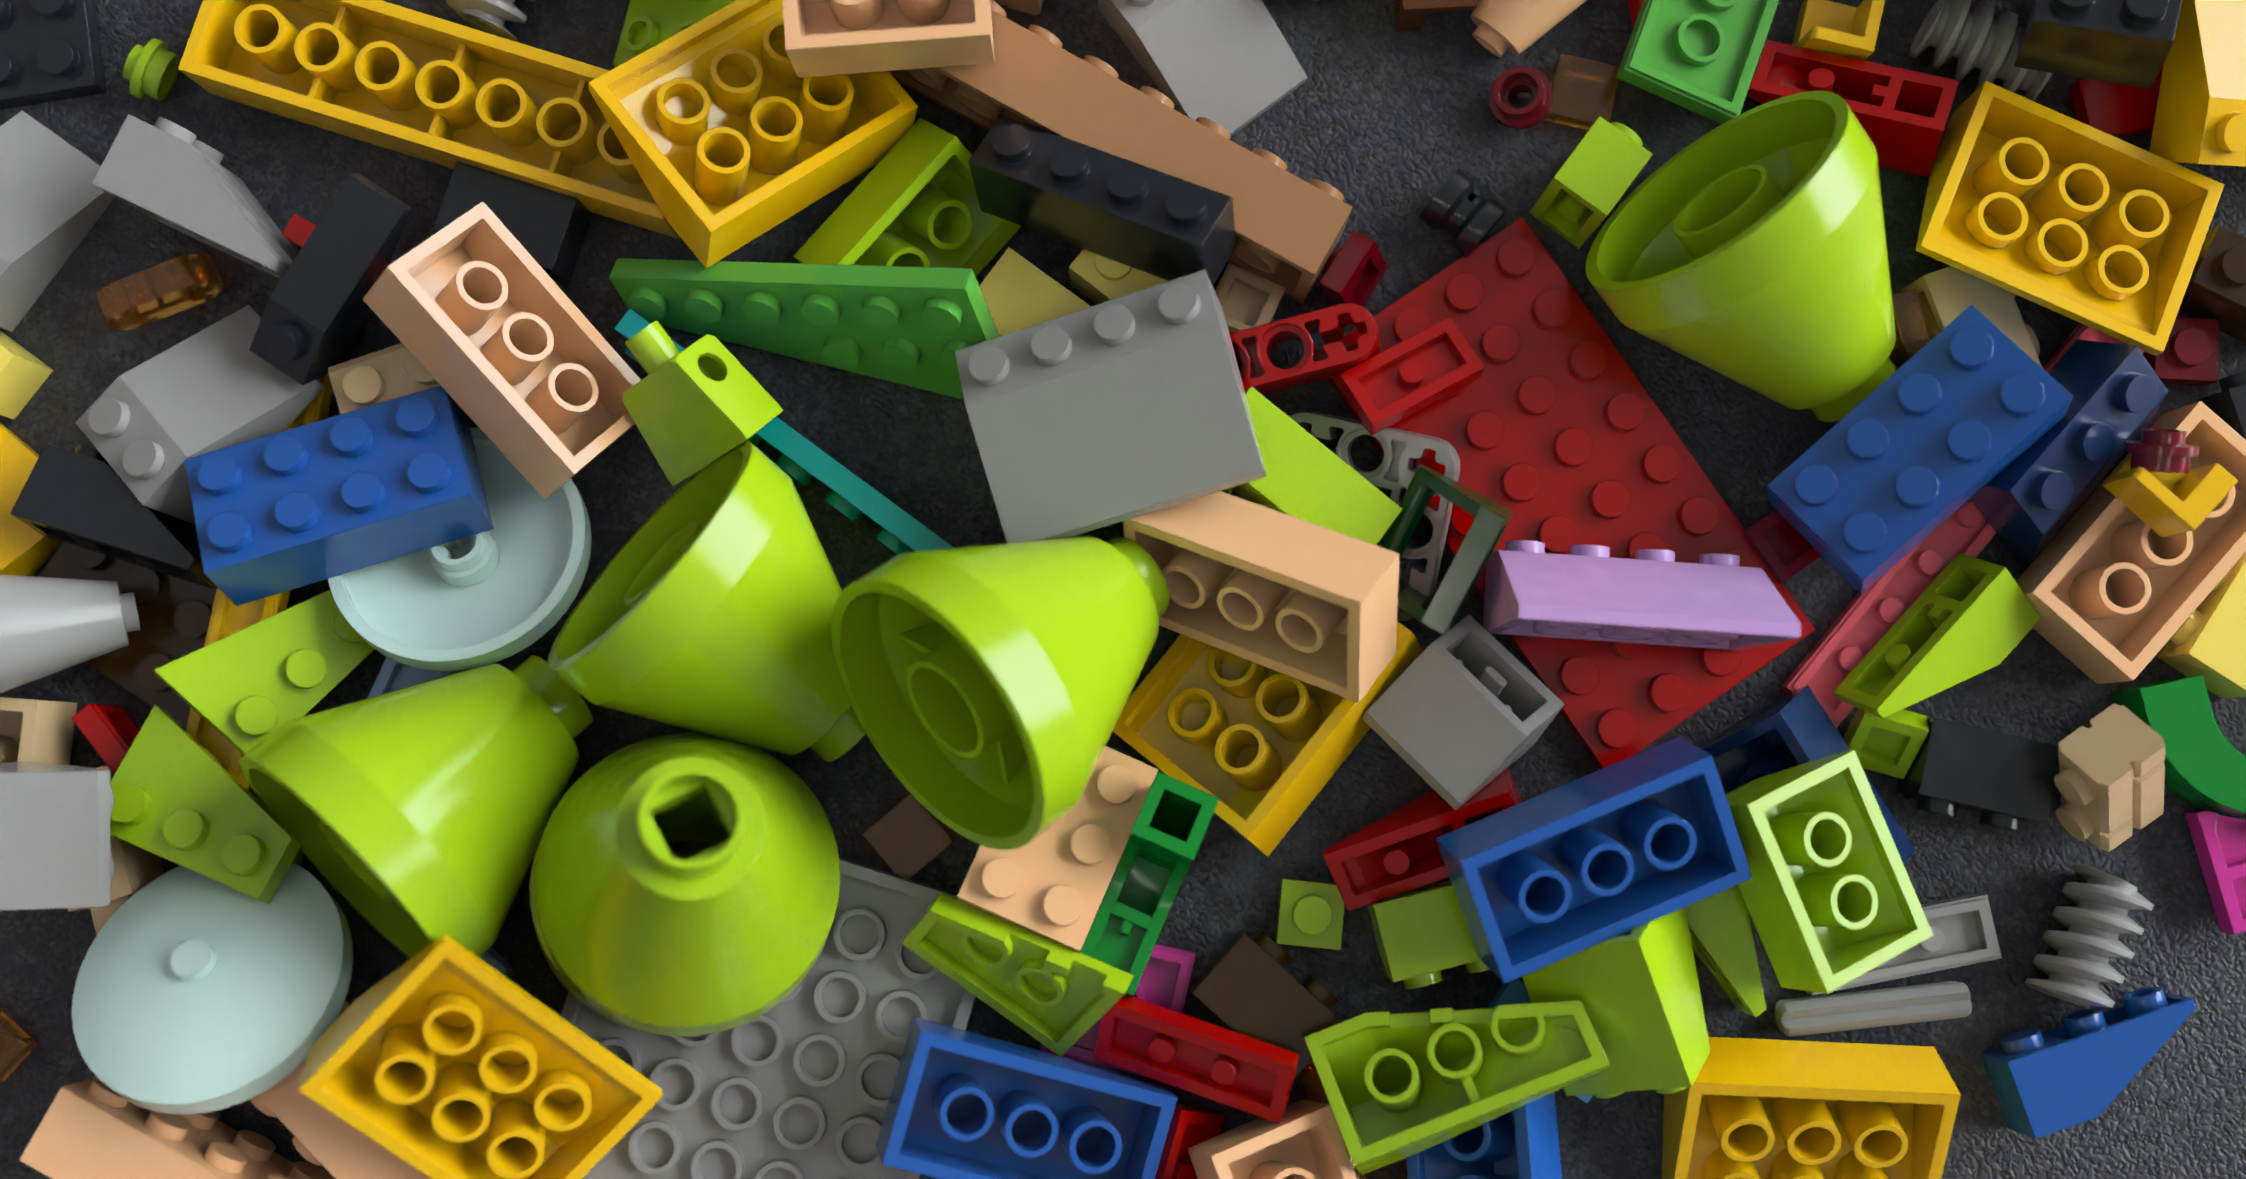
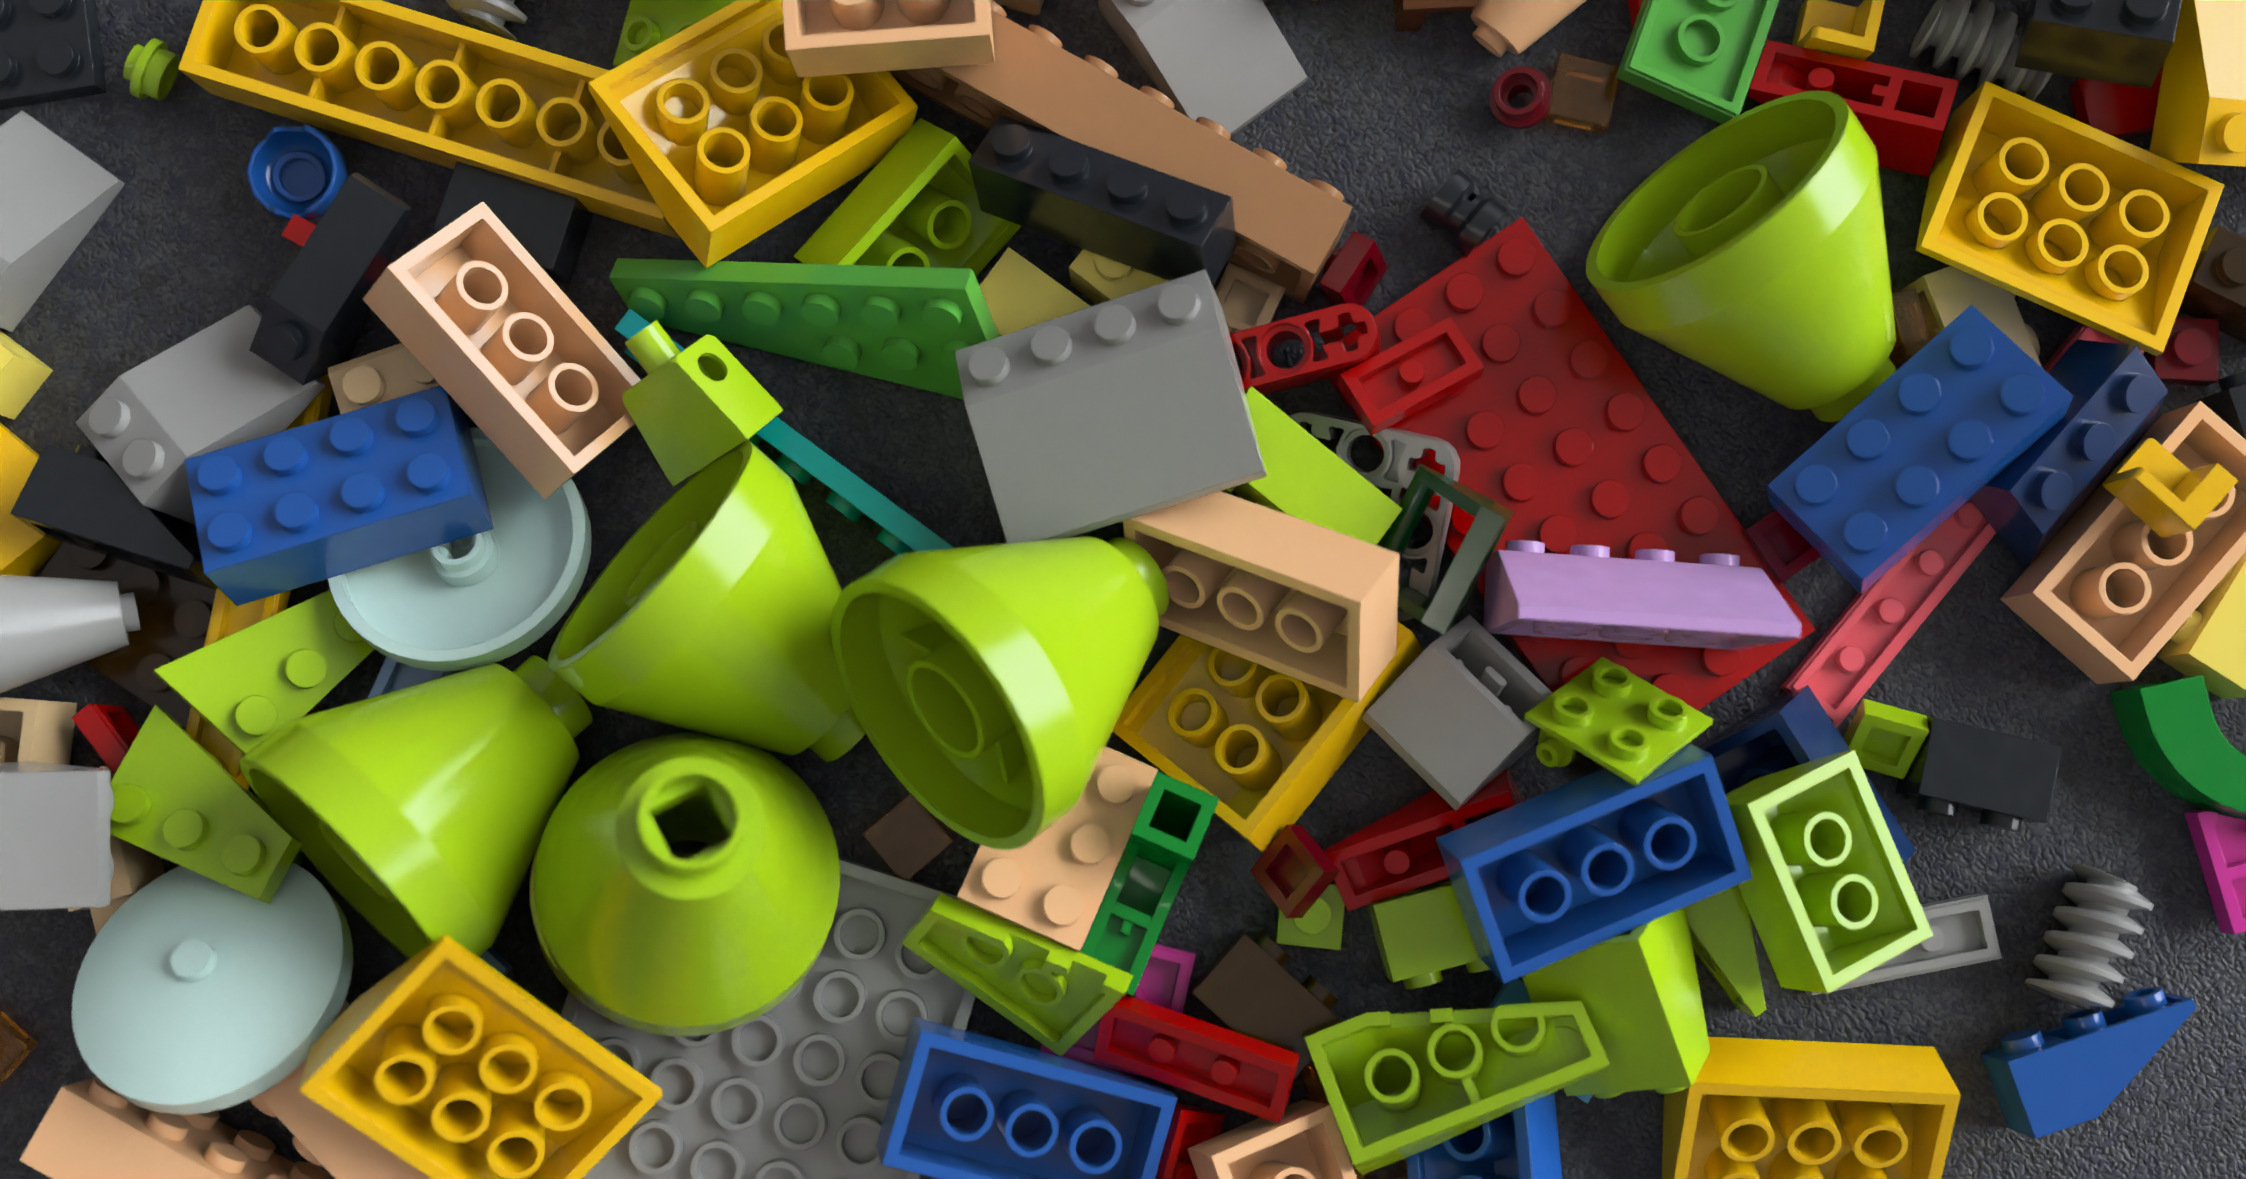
light grey slope [92,114,298,279] -> none
clear orange beam [95,254,224,331] -> none
lime brick [1529,116,1653,249] -> none
light grey axle [1775,981,1972,1037] -> none
lime slope [1833,553,2041,718] -> none
tan brick [2054,703,2165,852] -> none
dark red plate [2125,428,2200,473] -> none
none -> blue hair [246,124,348,221]
none -> dark red plate [1250,825,1340,918]
none -> lime hinge [1524,657,1713,786]

